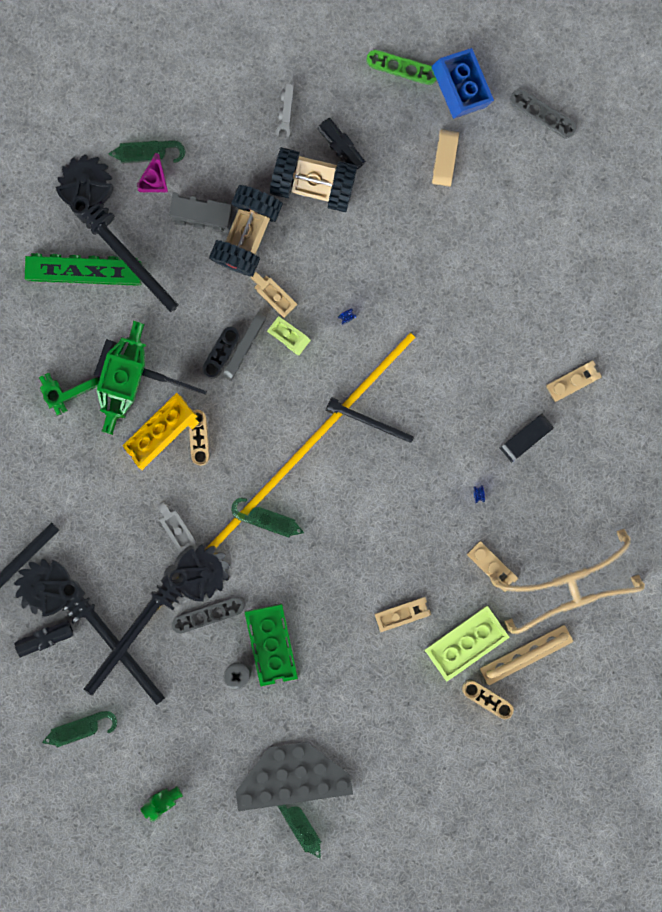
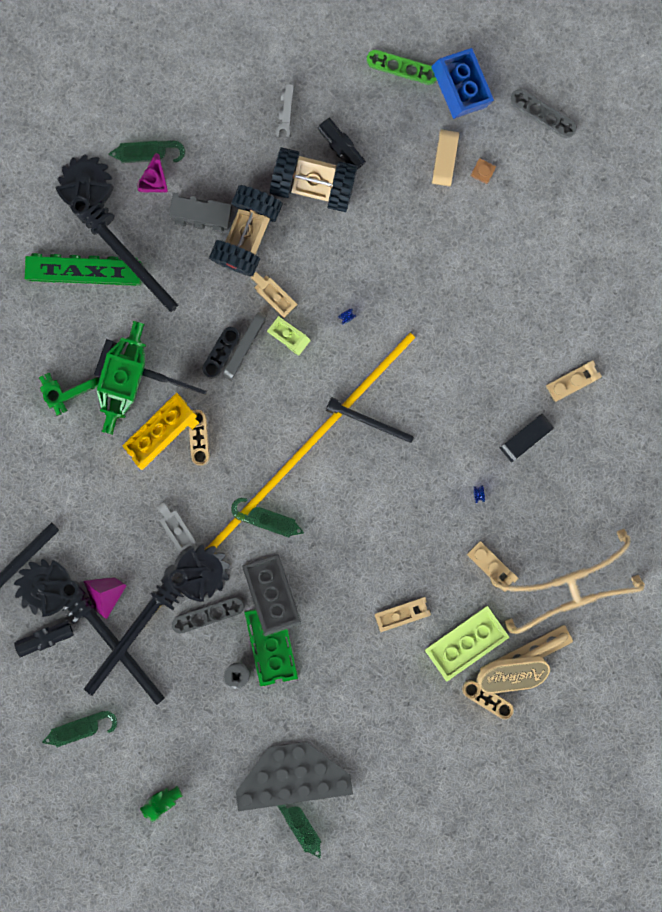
none -> magenta slope [83,577,127,619]
none -> dark grey tile [242,554,302,636]
none -> medium nougat plate [471,158,496,184]
none -> tile [477,656,550,693]

